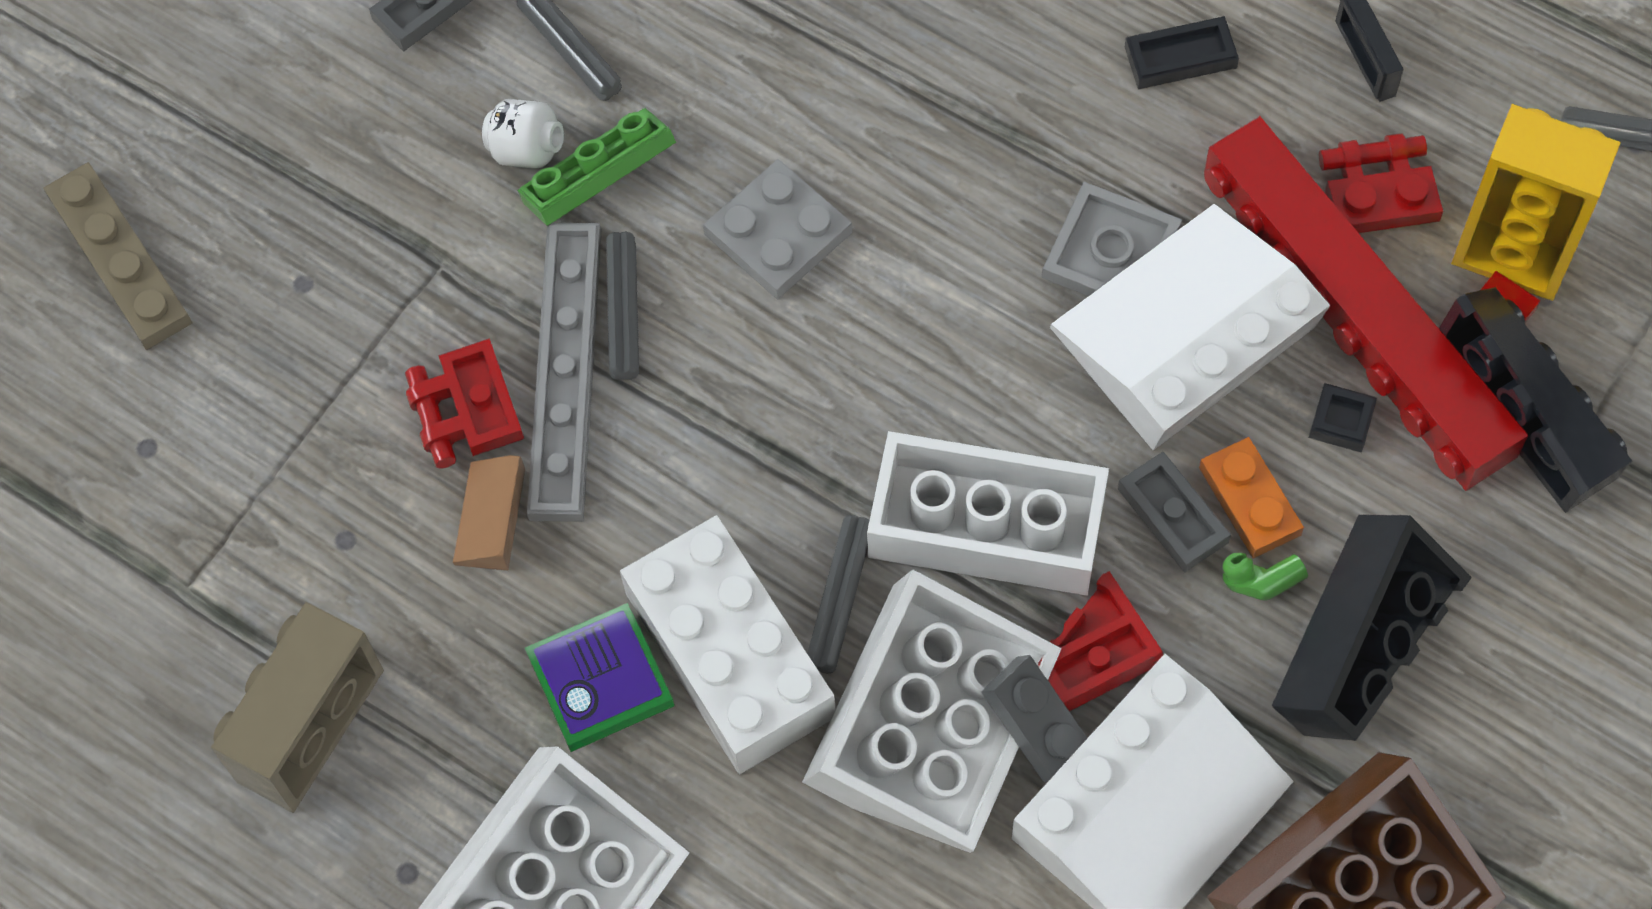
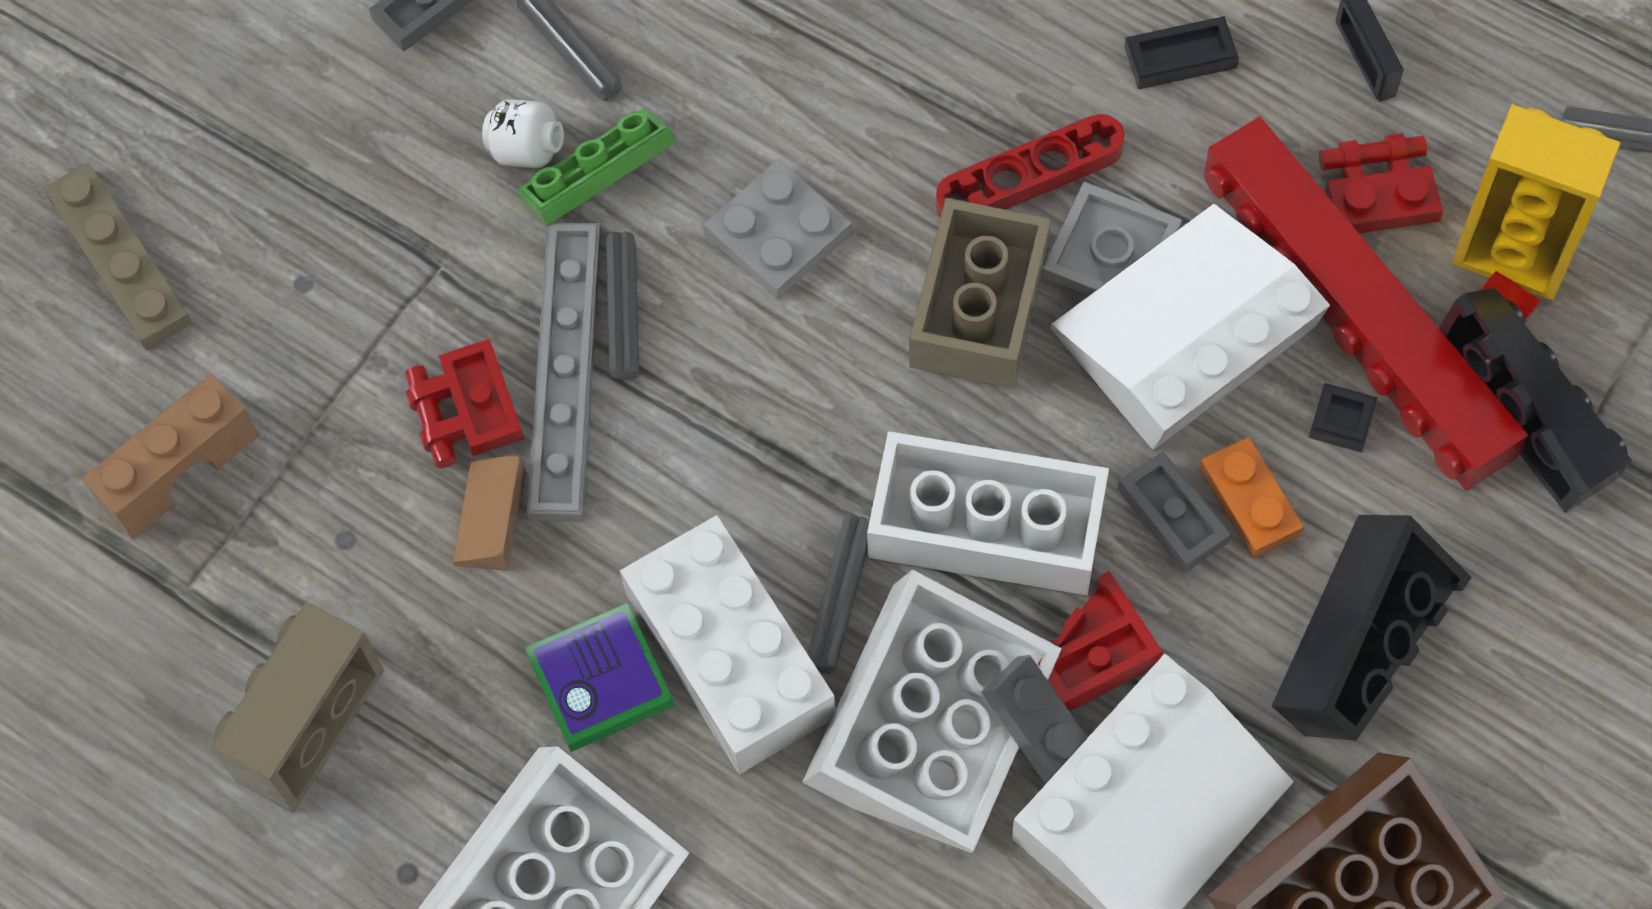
bright green arm [1223,552,1308,601] -> none
none -> medium nougat arch [82,374,259,540]
none -> dark tan brick [909,198,1051,389]
none -> red beam [936,114,1125,218]

